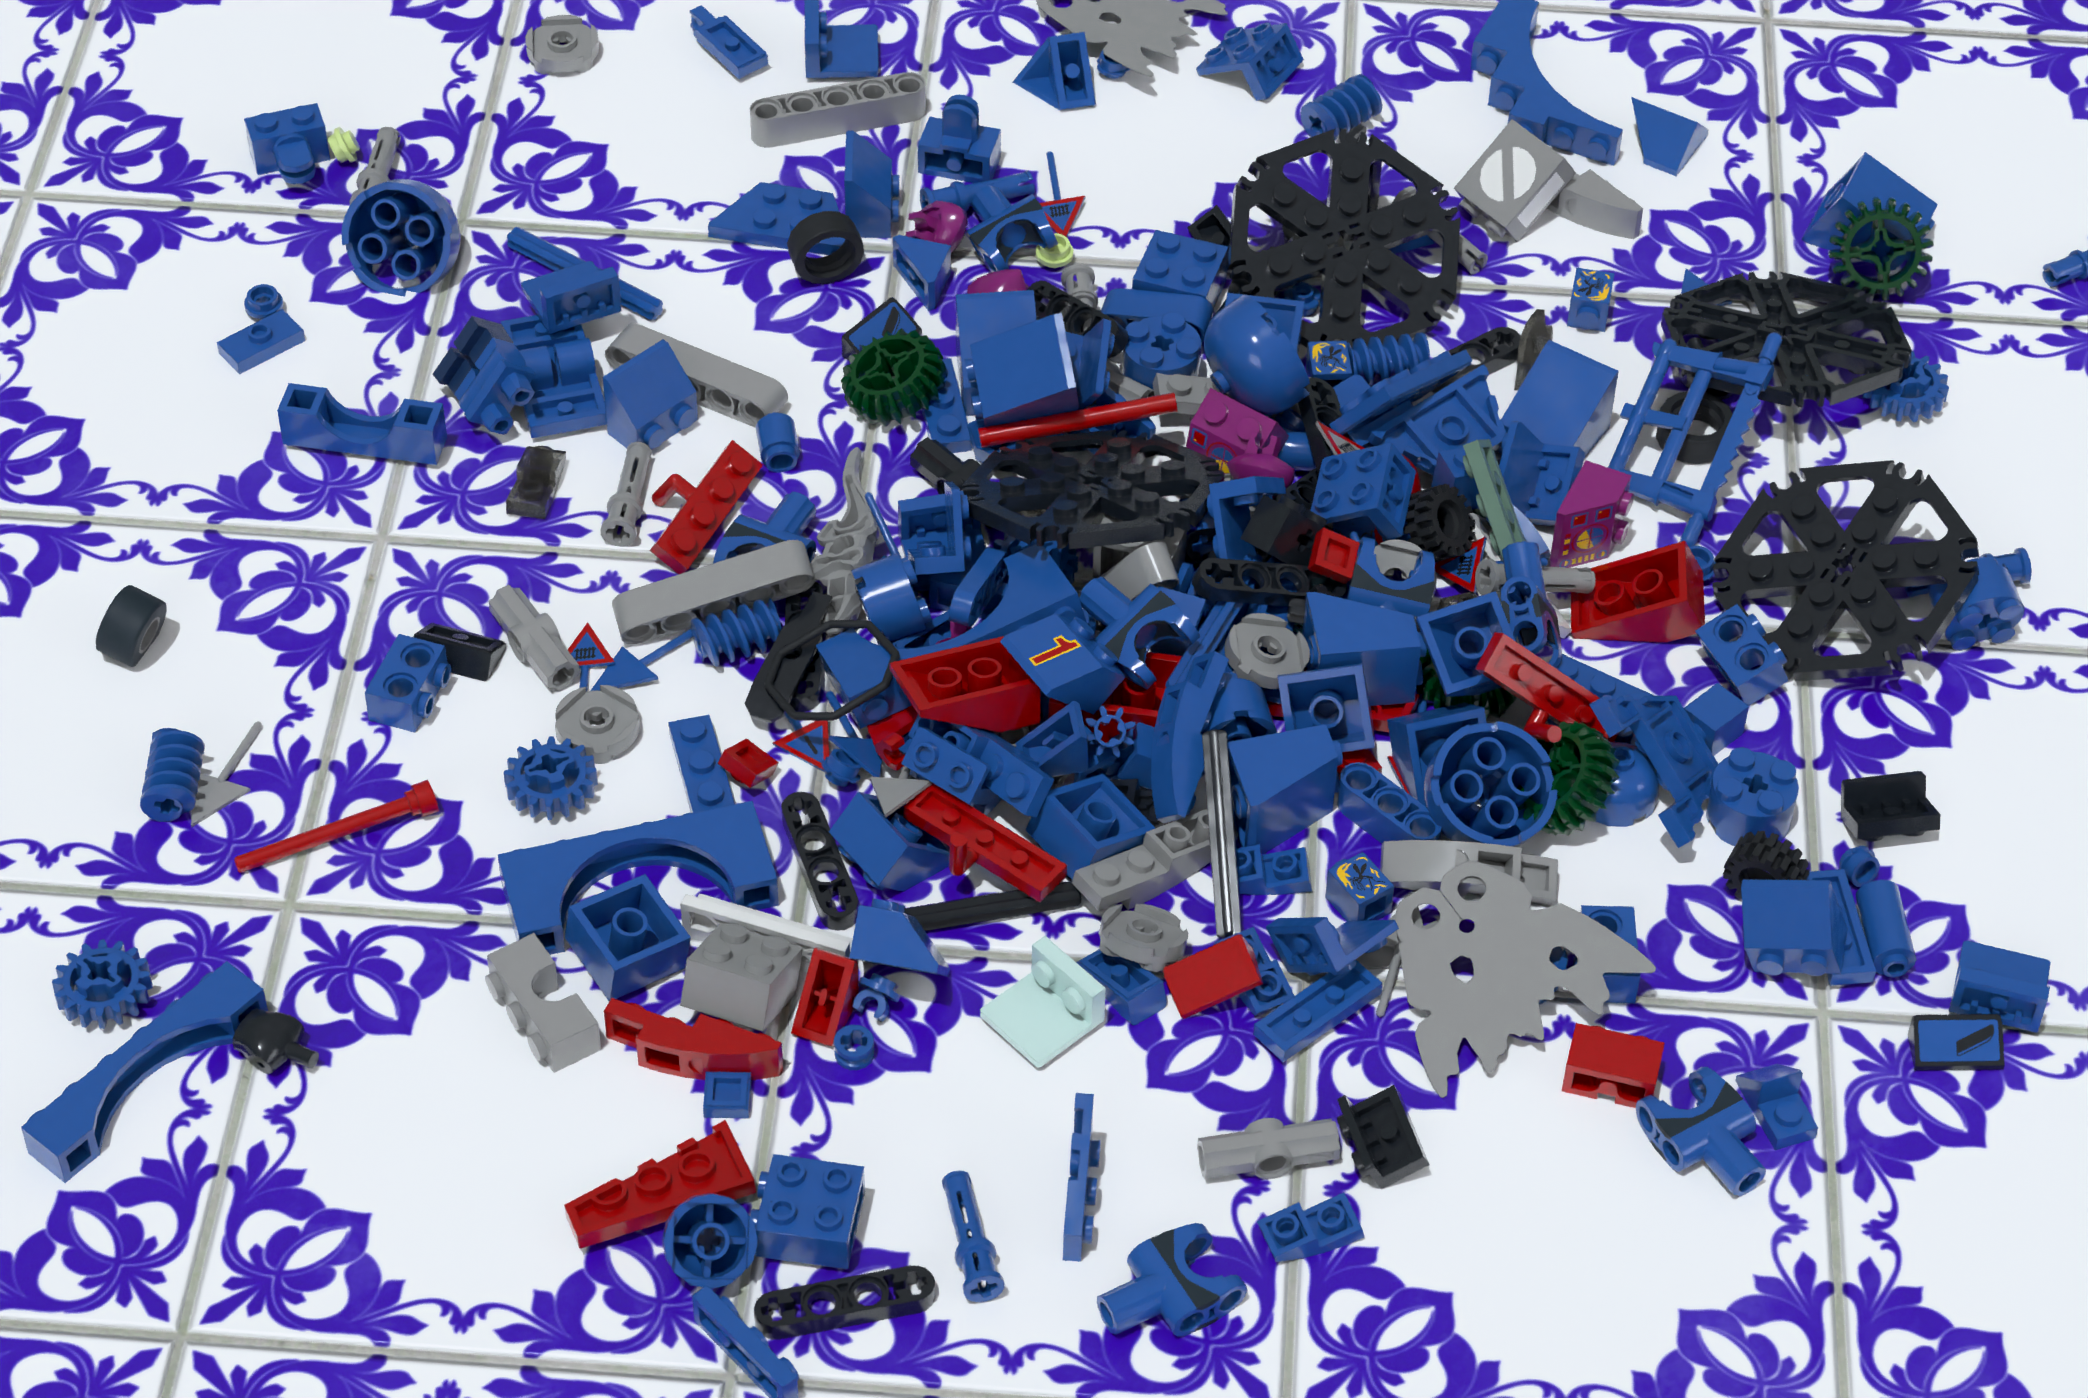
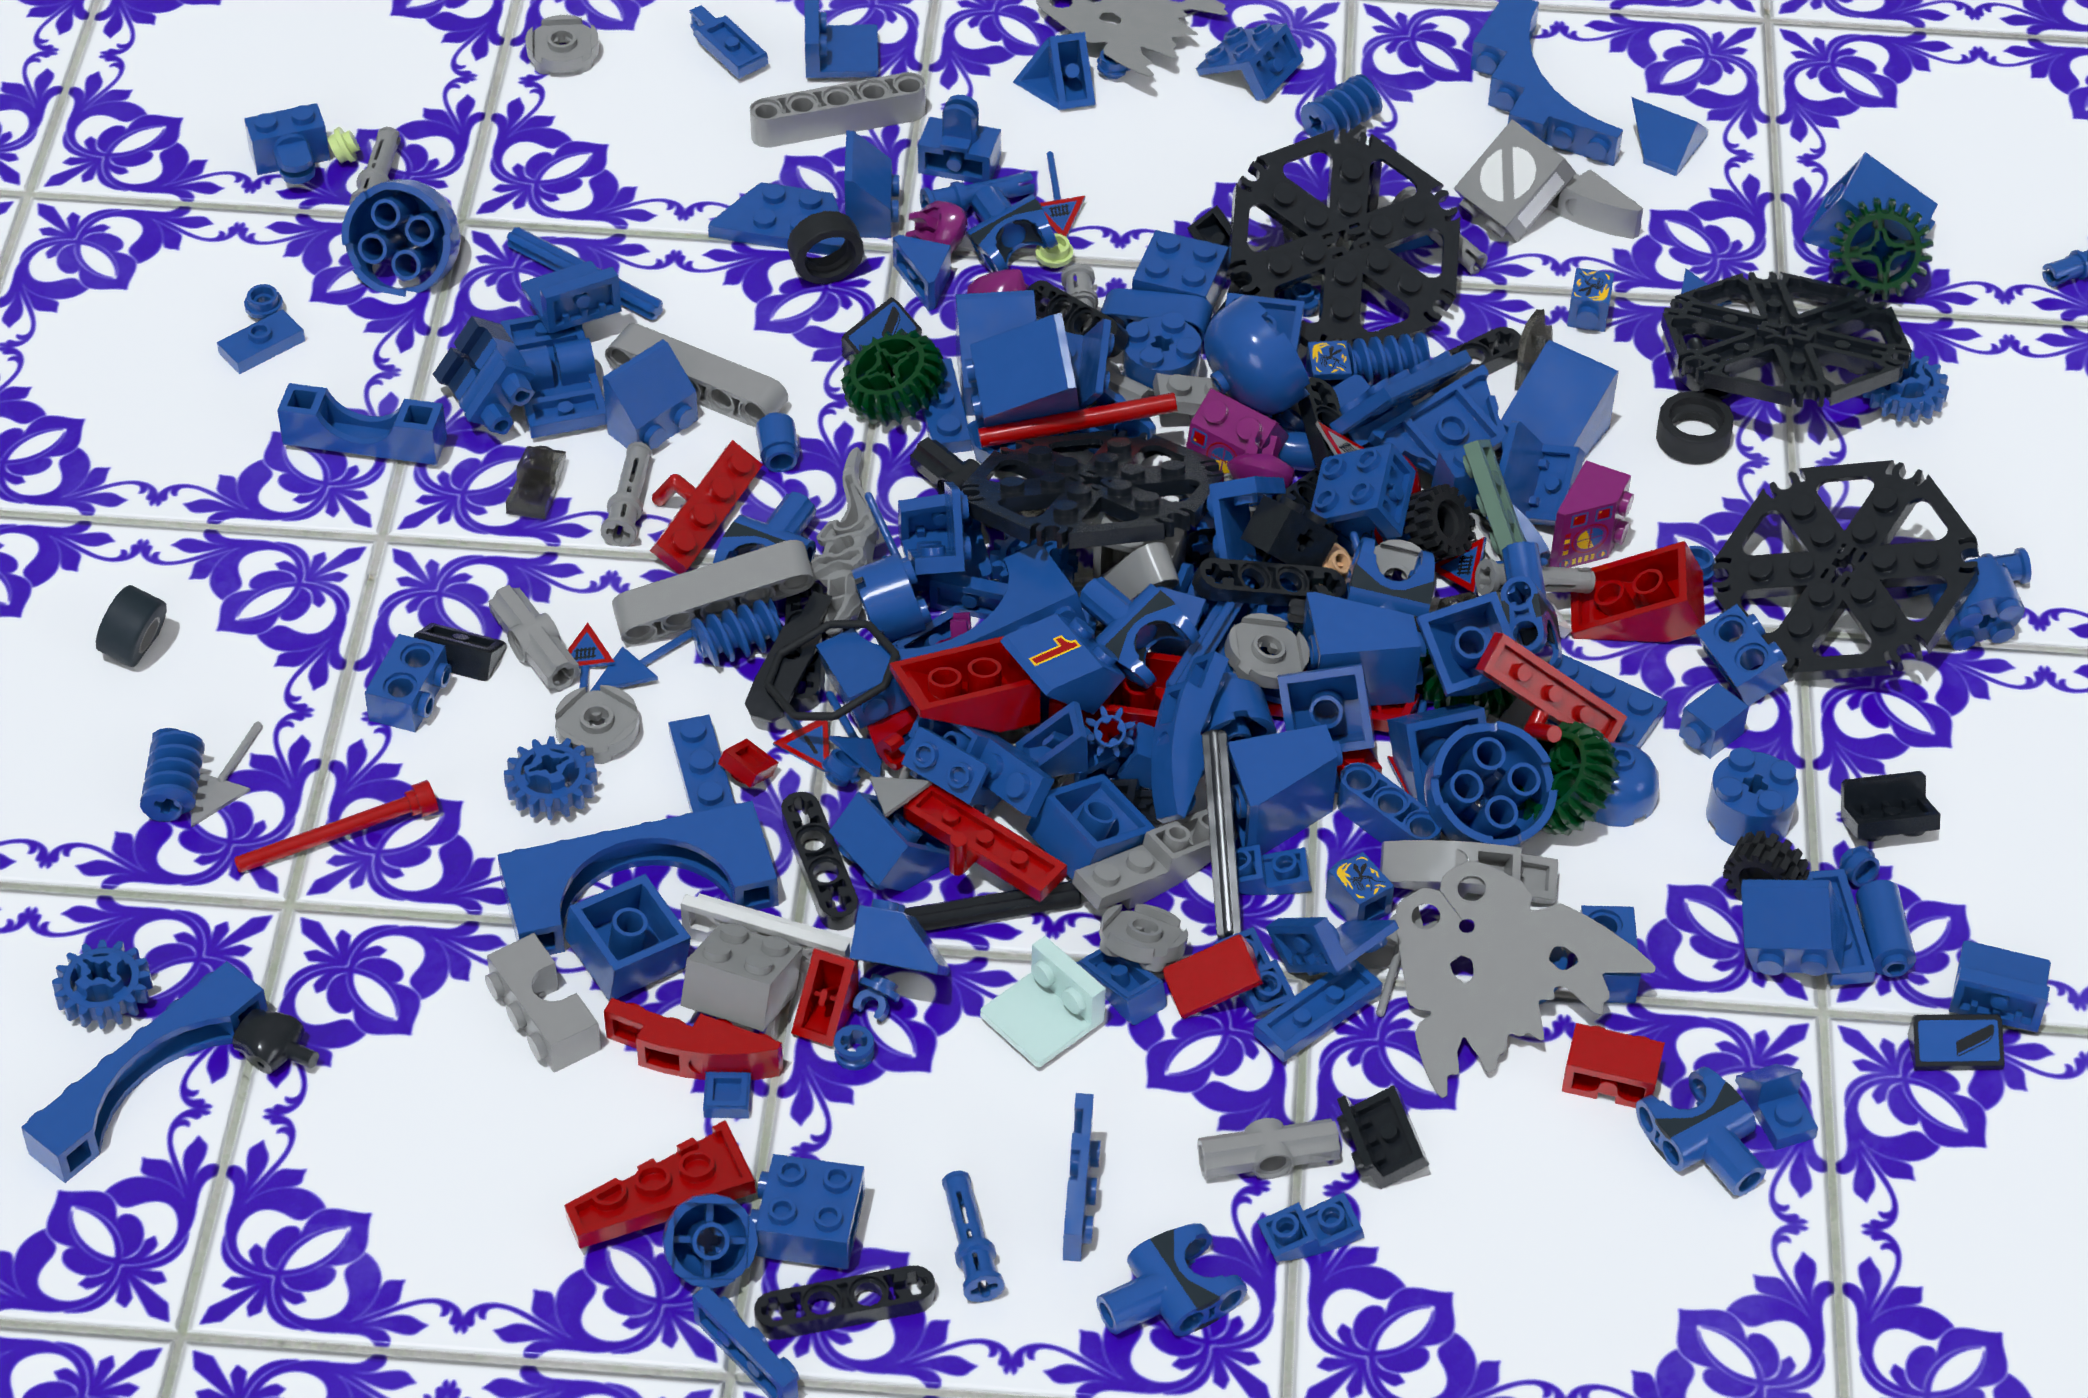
blue beam [949,547,1009,627] -> none
red plate [1308,528,1360,584] -> none
blue wing [1589,695,1718,848] -> none
blue piece [1608,332,1782,547] -> none

